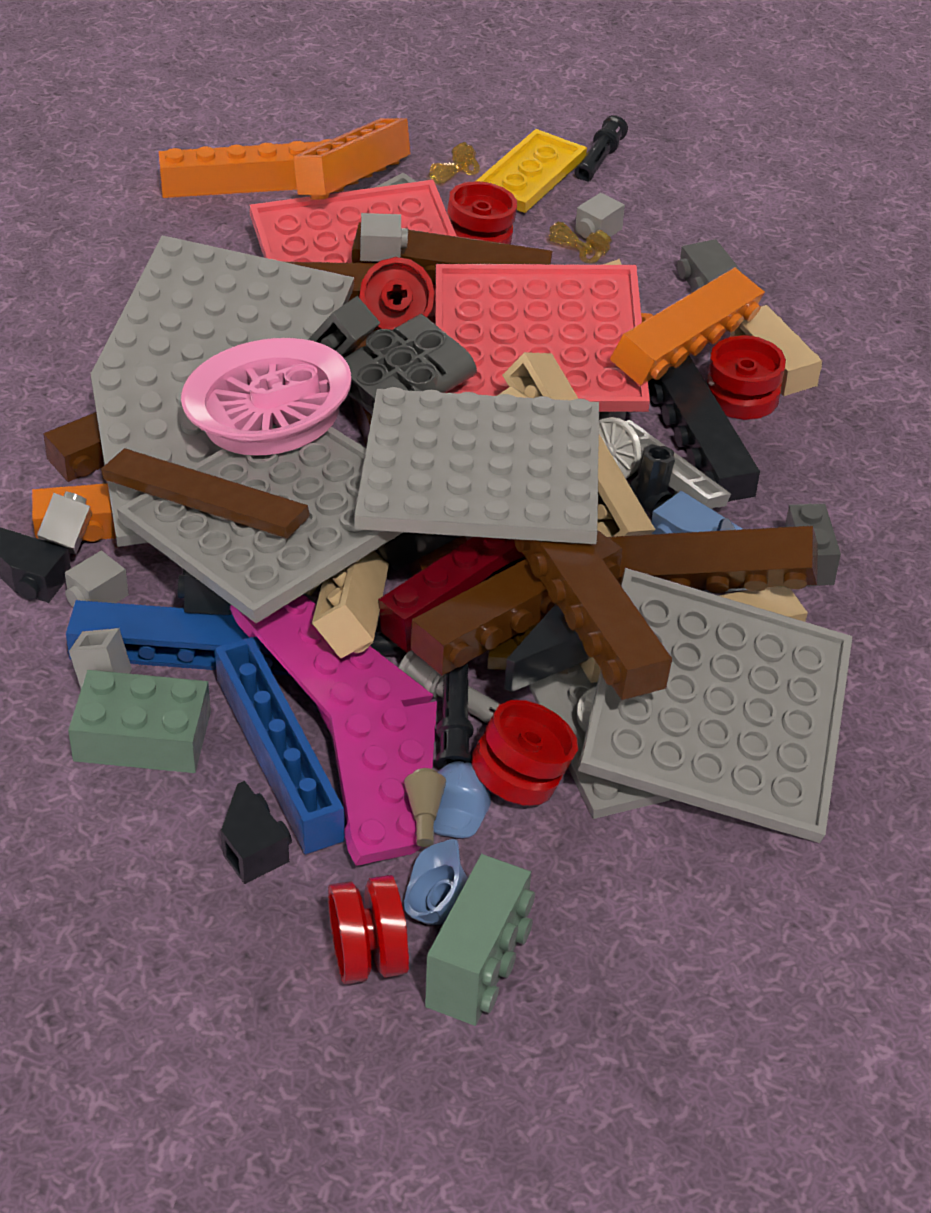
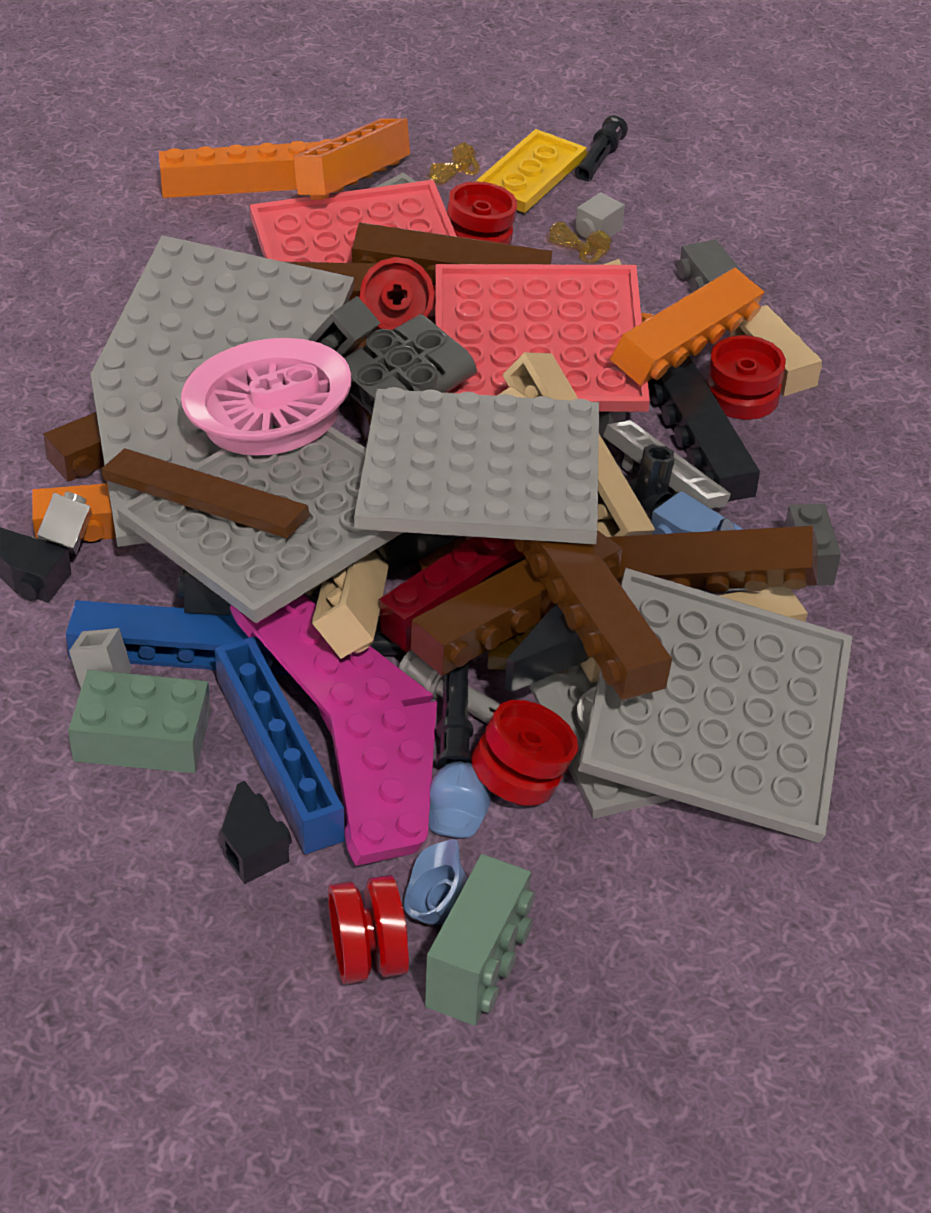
light grey brick [65,550,129,607] -> none
light grey brick [360,213,408,261] -> none
dark tan cone [404,768,446,847] -> none
white wheel [599,417,641,479] -> none

